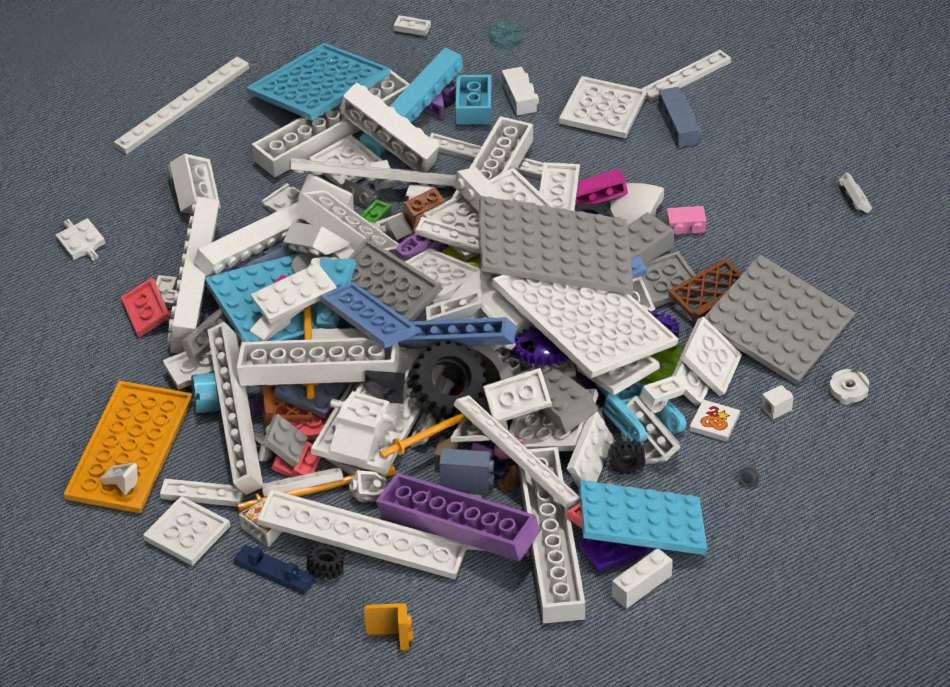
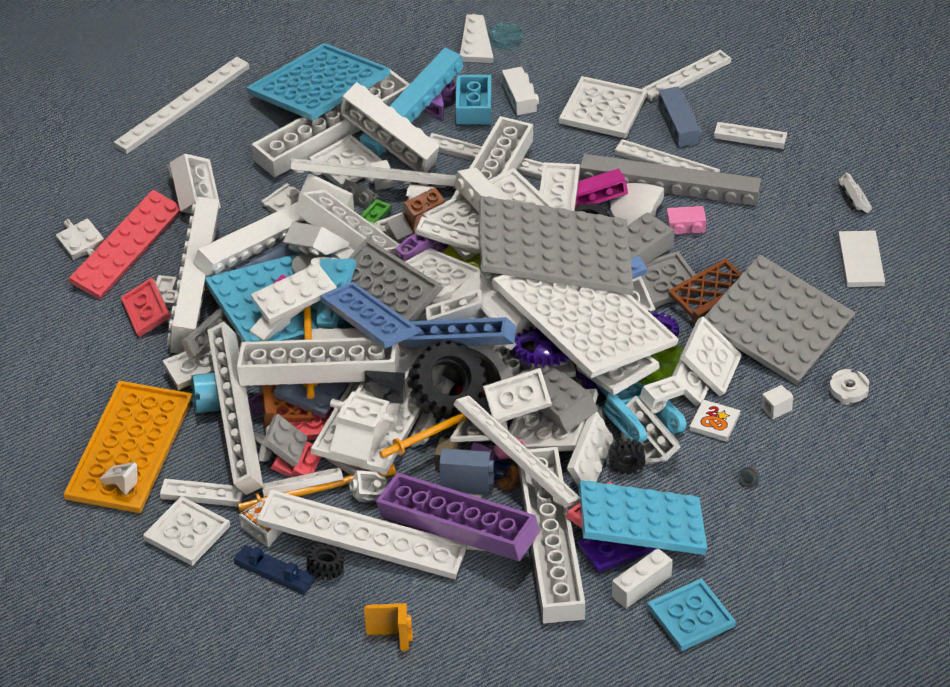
white plate [394,15,431,36] -> none
none -> coral plate [69,190,181,300]
none -> white wing [460,14,494,63]
none -> light grey brick [580,154,761,206]
none -> white tile [615,139,720,173]
none -> medium azure plate [647,578,736,652]
none -> white plate [714,122,787,149]
none -> white tile [838,231,885,287]

